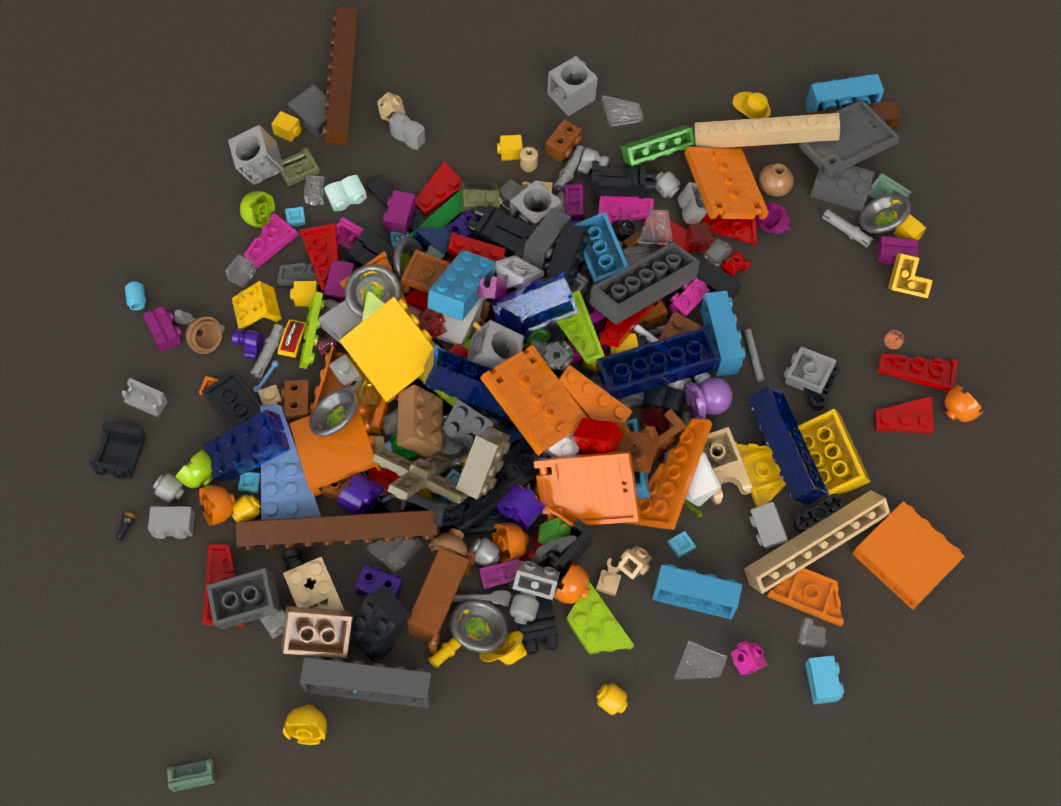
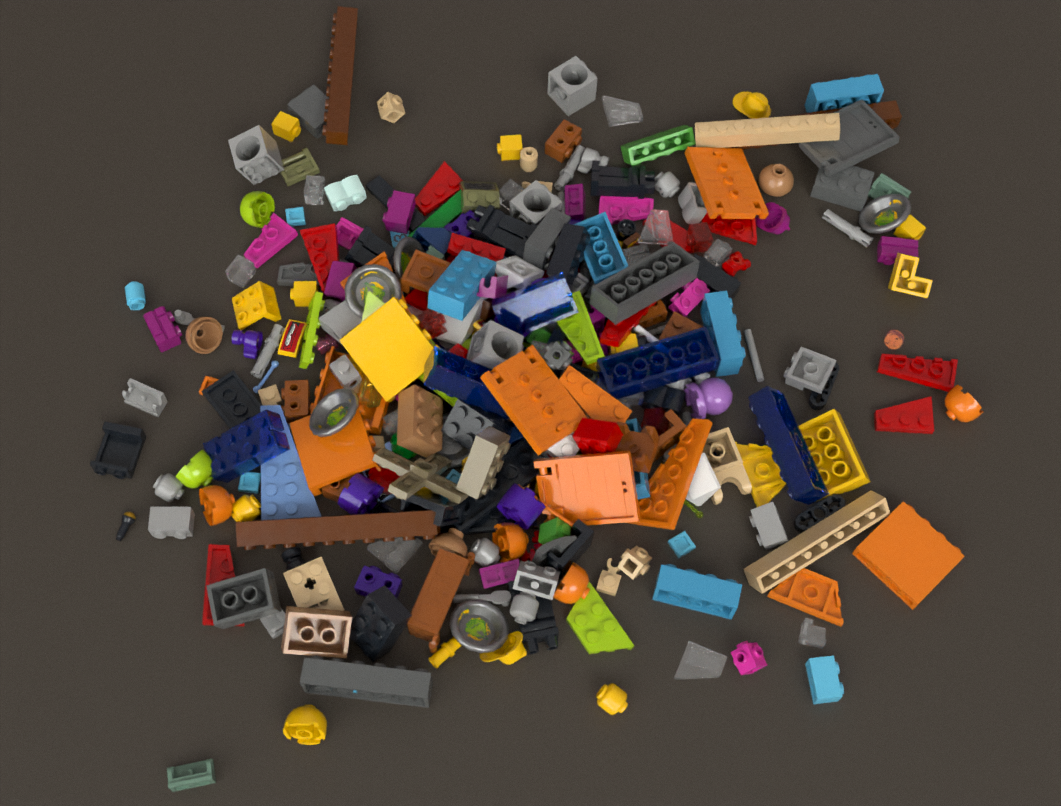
light grey brick [389,112,425,150] -> none

